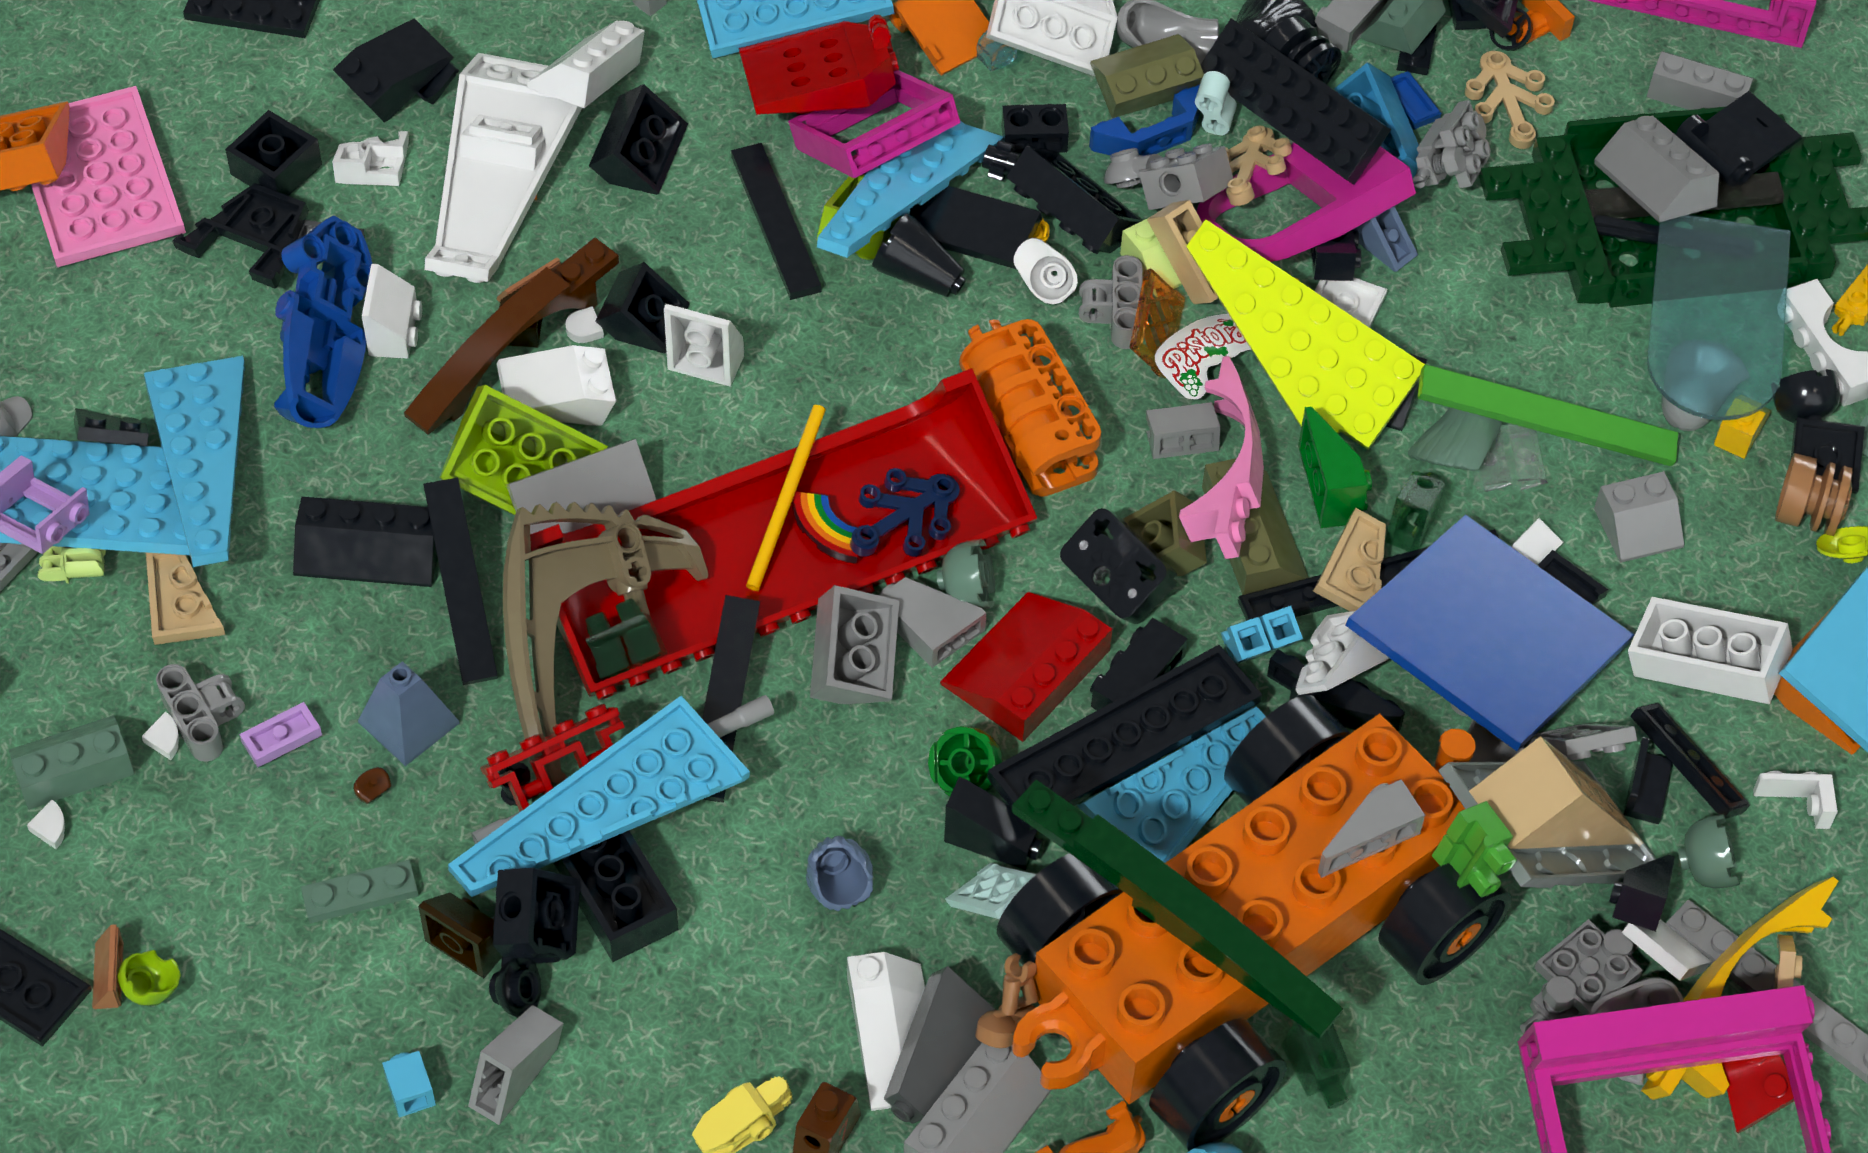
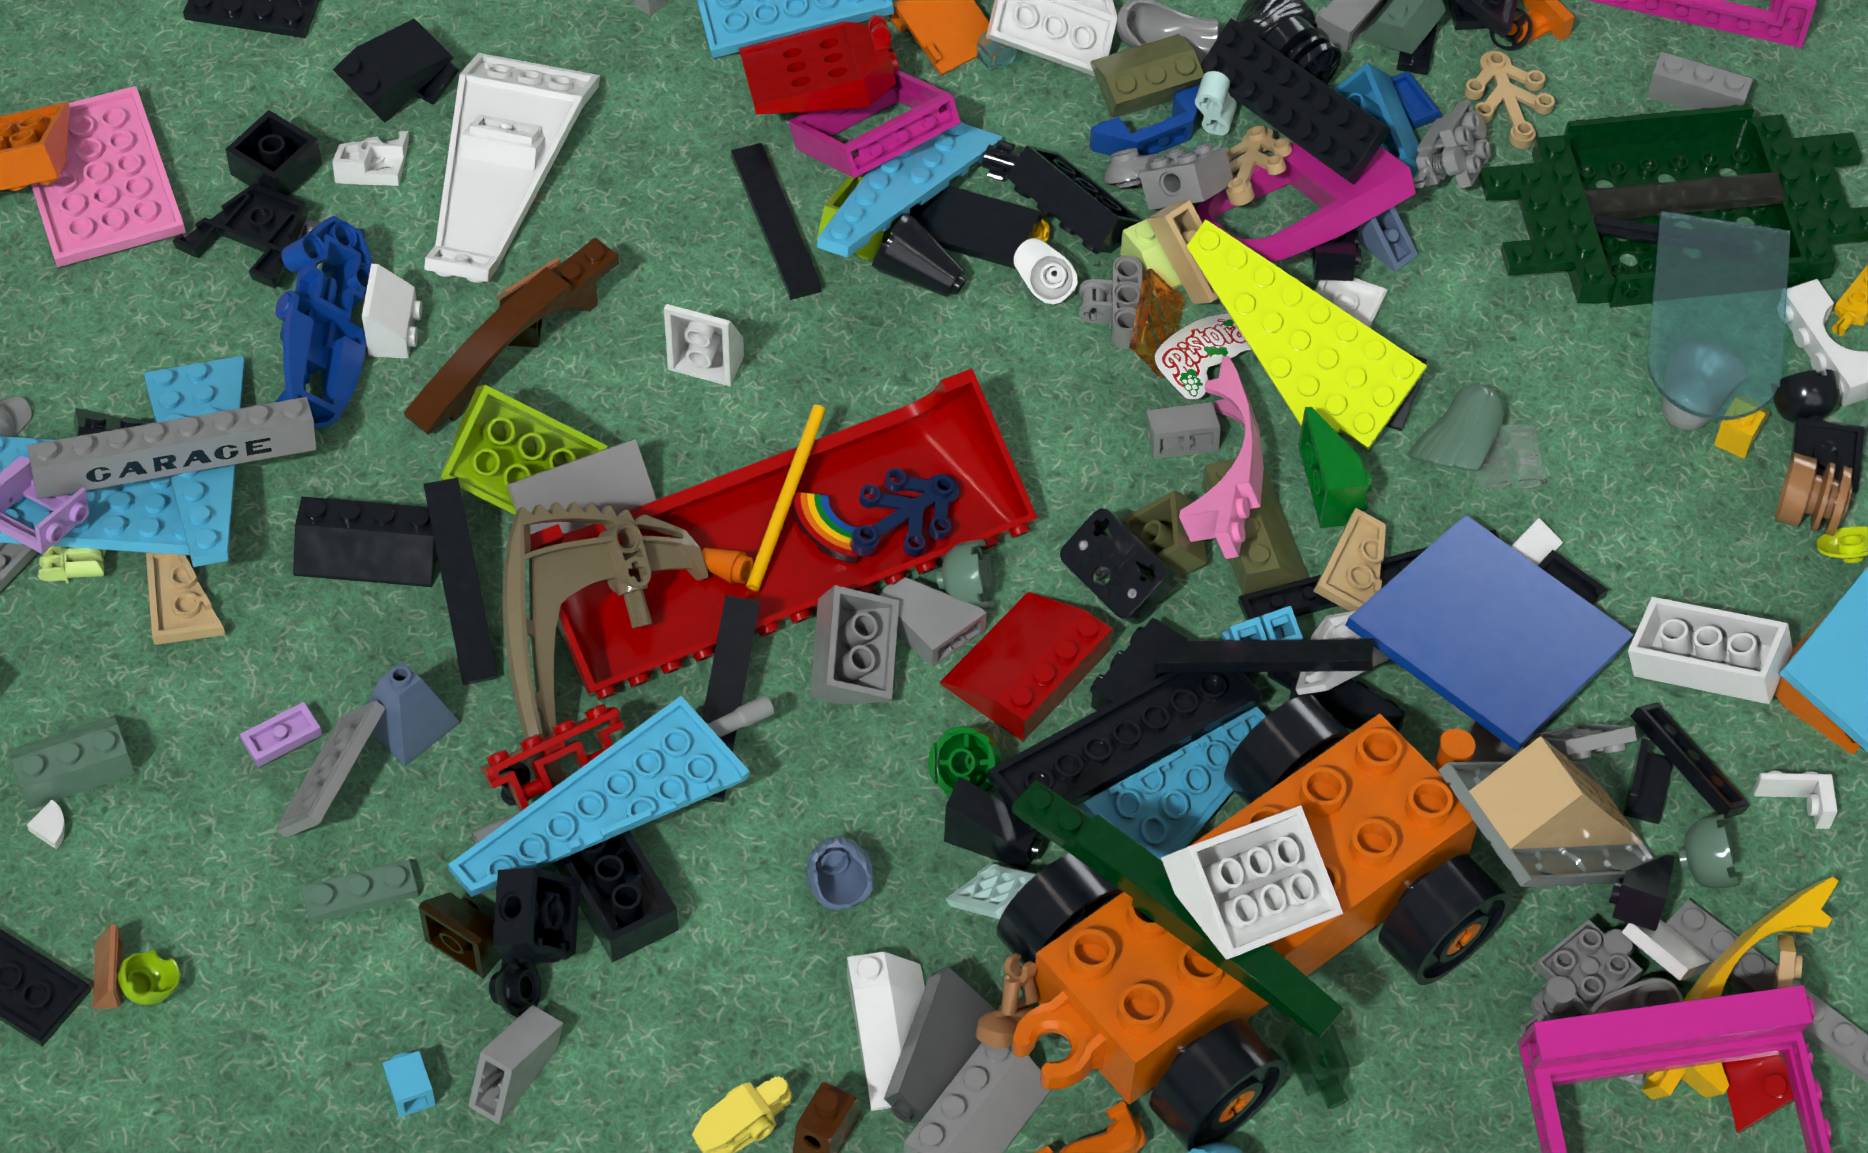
white tile [142,711,179,760] -> none
light grey piece [156,664,245,762] -> none
reddish brown piece [353,767,392,804] -> none
white slope [497,345,616,426] -> none
white slope [527,21,645,108] -> none
white tile [565,306,604,343] -> none
clear green hips [585,598,668,680] -> none
black slope [589,84,688,195] -> none
black slope [595,262,690,353] -> none
orange piece [959,319,1101,497] -> none
black brick [1001,104,1069,154] -> none
light grey slope [1318,779,1425,878] -> none
clear green torso [1385,471,1445,552] -> none
bright green tile [1417,364,1679,466] -> none
bright green hips [1432,801,1517,897] -> none
light grey slope [1594,471,1684,563] -> none
light grey slope [1595,115,1719,222] -> none
black door [1676,91,1802,187] -> none
none -> light grey brick [27,397,316,499]
none -> light grey tile [276,701,385,837]
none -> orange cone [702,547,753,585]
none -> black tile [1155,639,1373,673]
none -> white slope [1161,805,1343,960]

